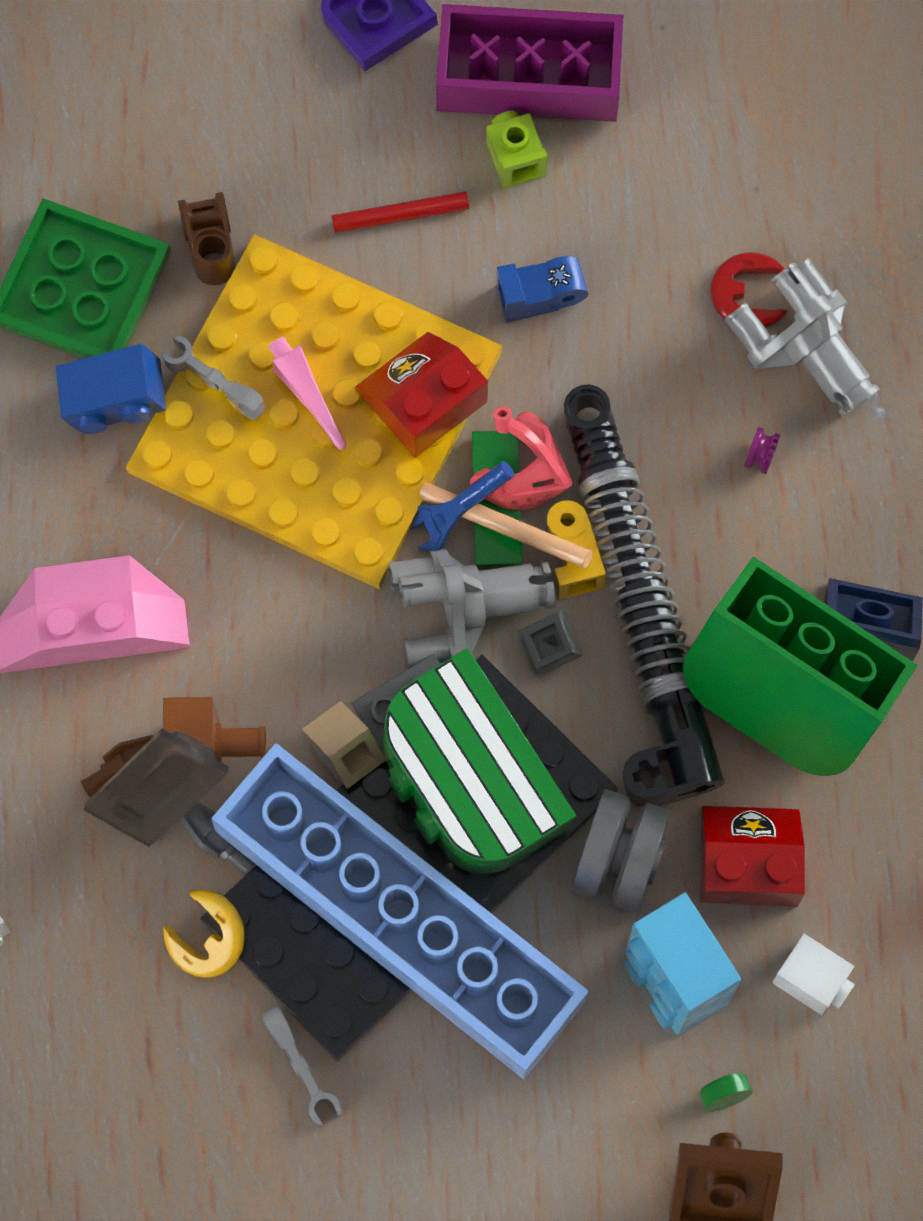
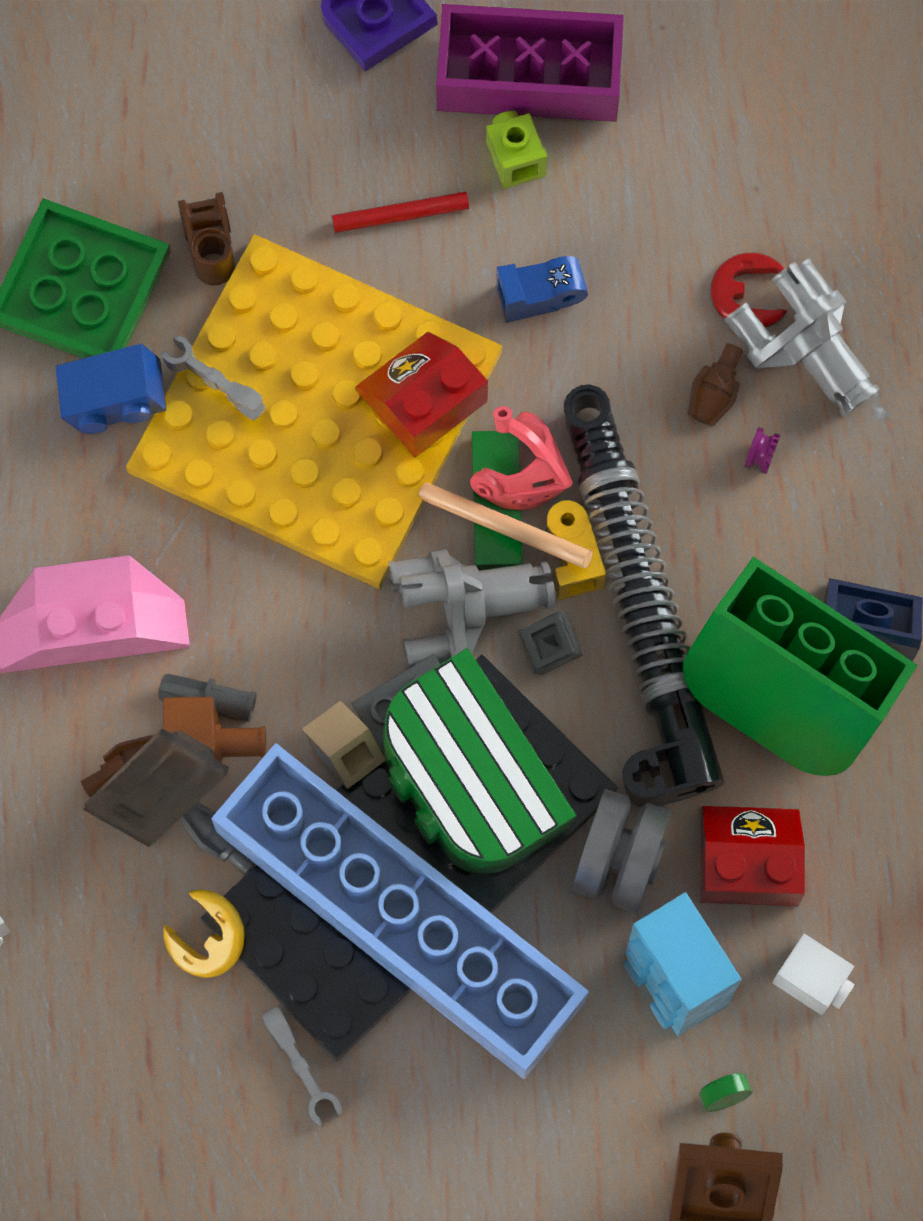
bright pink piece [268,337,347,451] -> none
blue piece [410,461,514,551] -> none
none -> dark grey axle [158,674,257,722]
none -> reddish brown piece [688,343,743,427]

